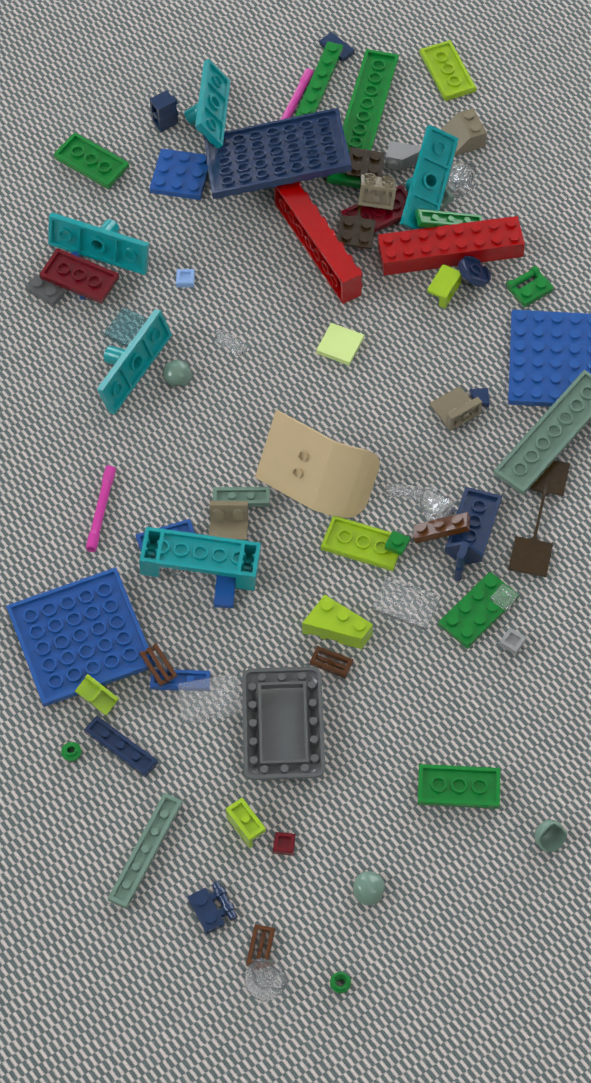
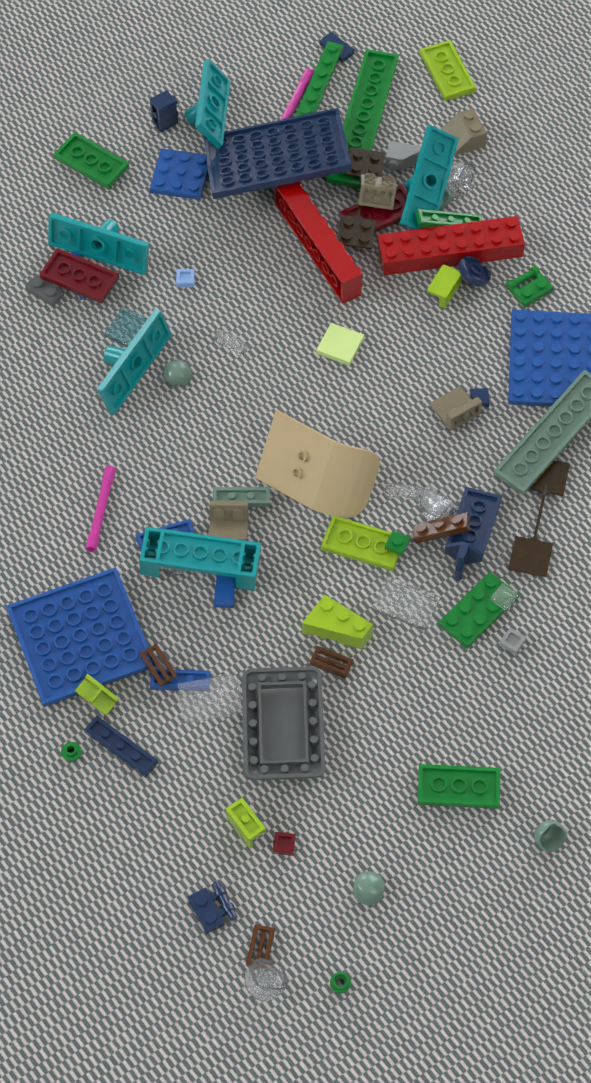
sand green plate [108,793,183,909] -> none

